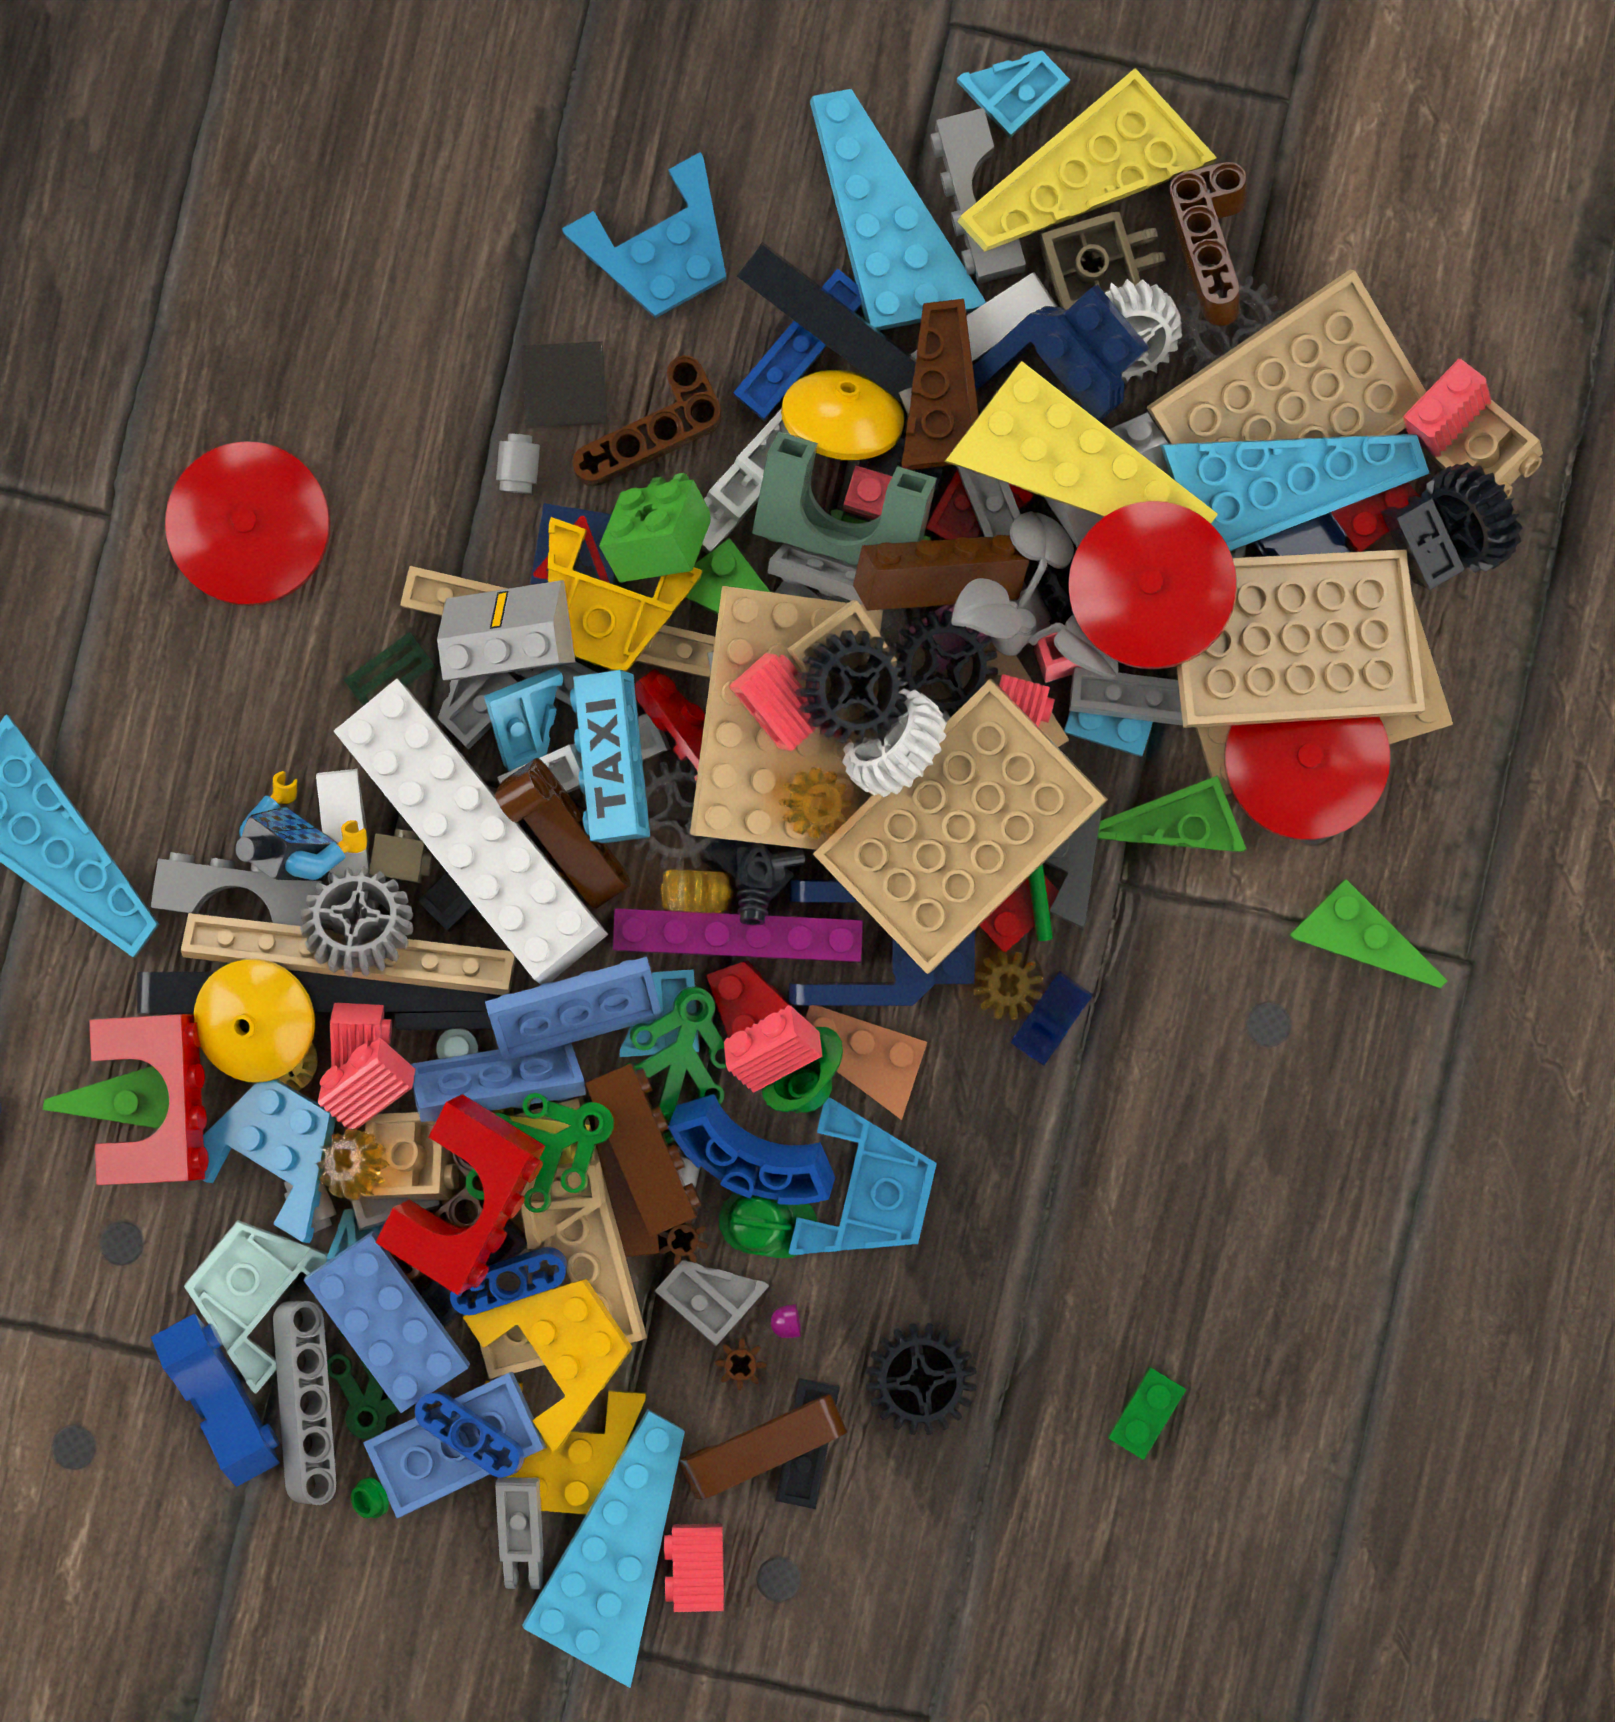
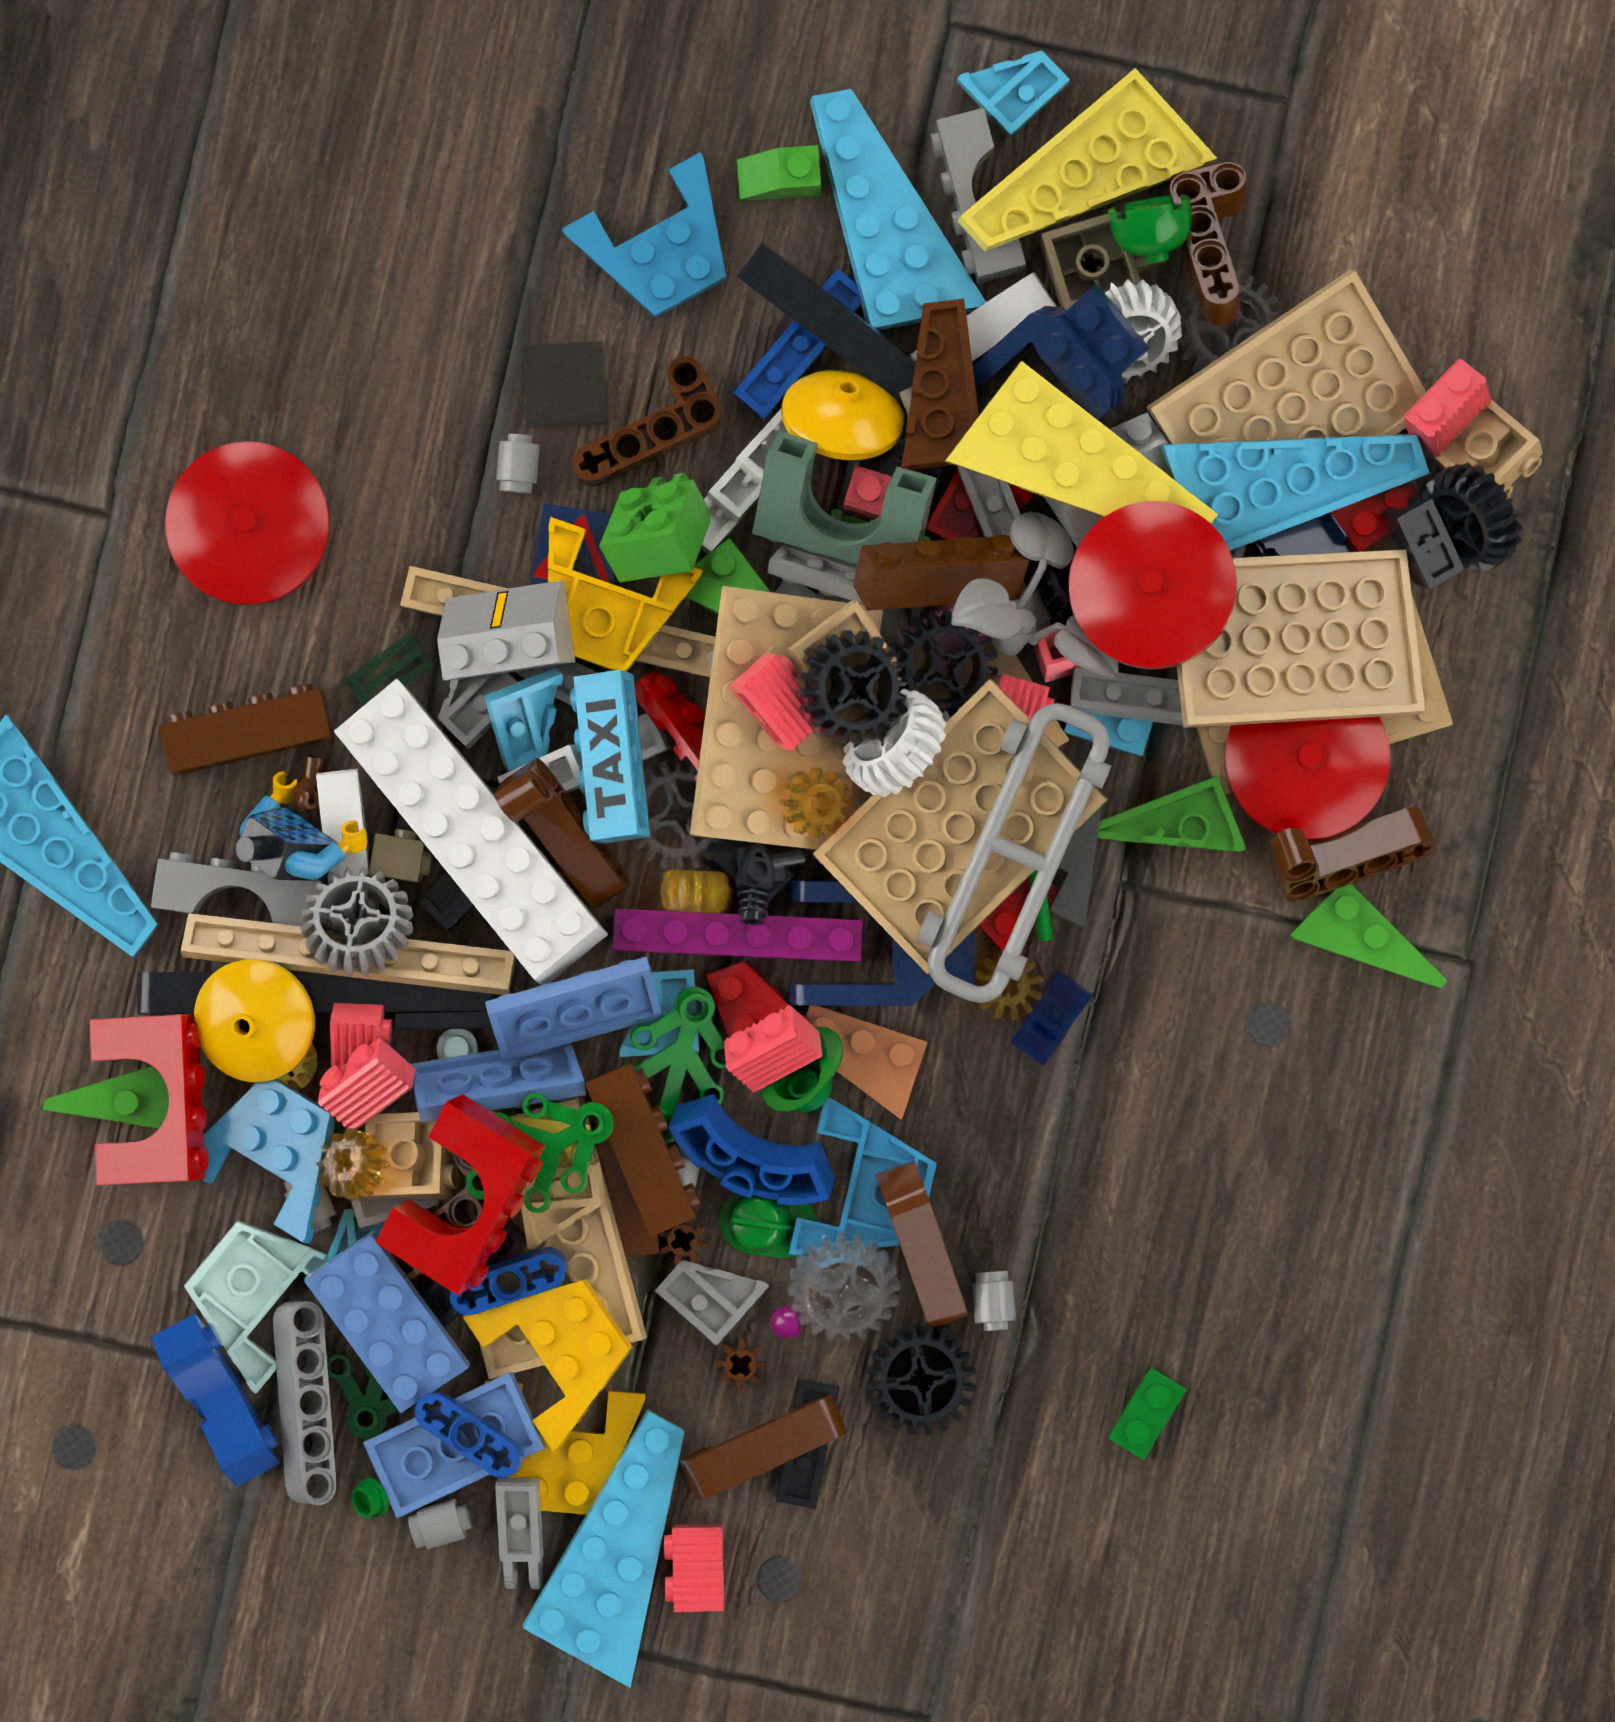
none -> reddish brown brick [159,684,335,776]
none -> reddish brown arm [292,755,325,812]
none -> light grey brick [408,1498,472,1550]
none -> bright green slope [737,145,821,201]
none -> clear gear [788,1232,900,1344]
none -> reddish brown beam [875,1161,968,1328]
none -> light grey bar [916,703,1112,1003]
none -> light grey brick [972,1271,1016,1331]
none -> green cylinder [1107,195,1192,263]
none -> reddish brown beam [1269,807,1437,902]

